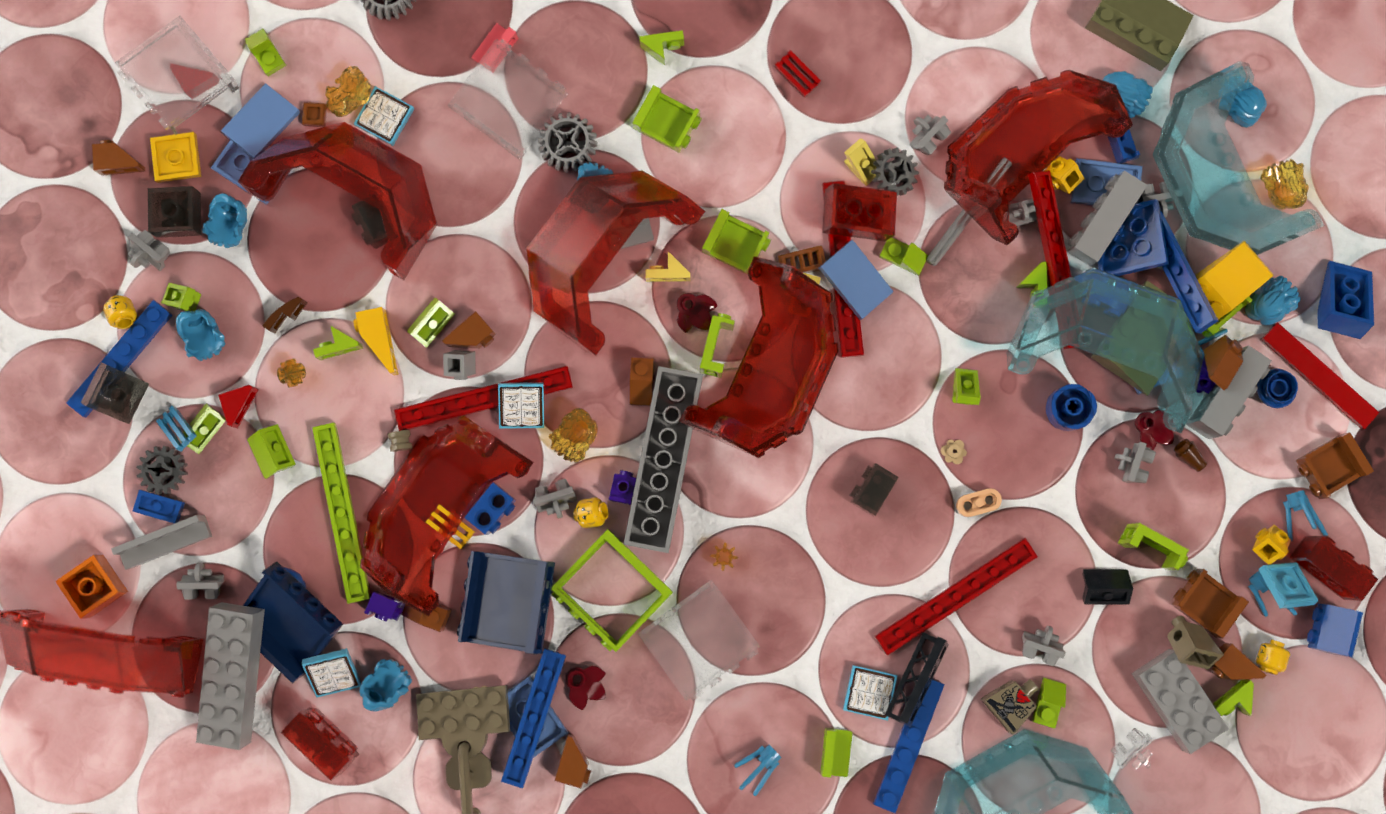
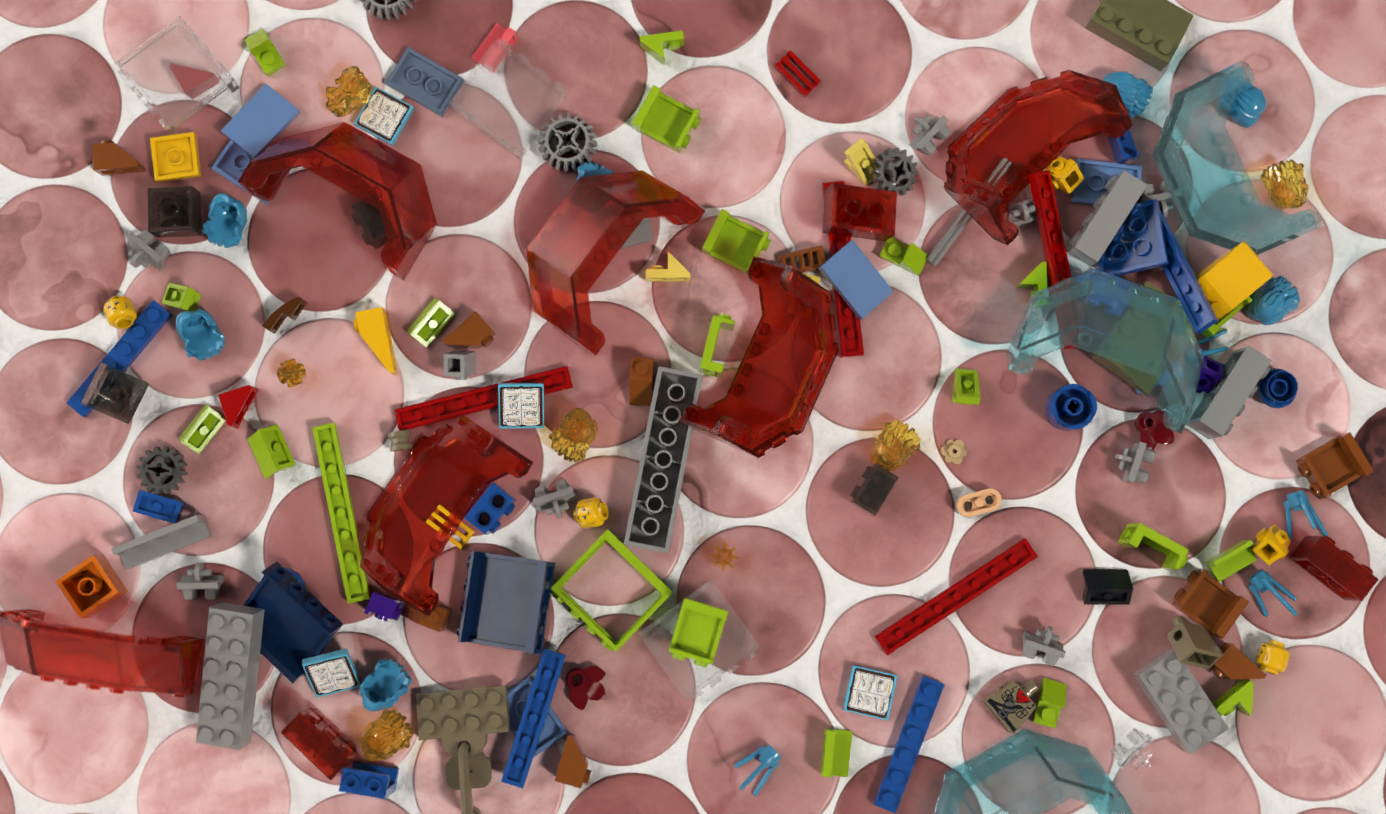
dark azure tile [156,406,197,451] -> none
dark orange tile [302,102,327,127] -> none
lime slope [313,326,363,360] -> none
dark purple brick [608,470,636,505] -> none
dark red plate [676,293,717,333] -> none
black fence [885,632,949,727] -> none
reddish brown cone [1174,439,1207,472] -> none
dark orange slope [1203,335,1243,390] -> none
medium azure tile [1258,562,1318,609] -> none
red tile [1260,322,1380,430] -> none
slope [1307,604,1363,658] -> none
blue slope [1317,261,1374,339] -> none
none -> blue panel [339,761,400,799]
none -> clear yellow hair [359,710,414,762]
none -> sand blue tile [385,47,465,118]
none -> lime panel [668,597,729,668]
none -> clear yellow hair [870,419,921,471]
none -> lime panel [1204,540,1257,582]

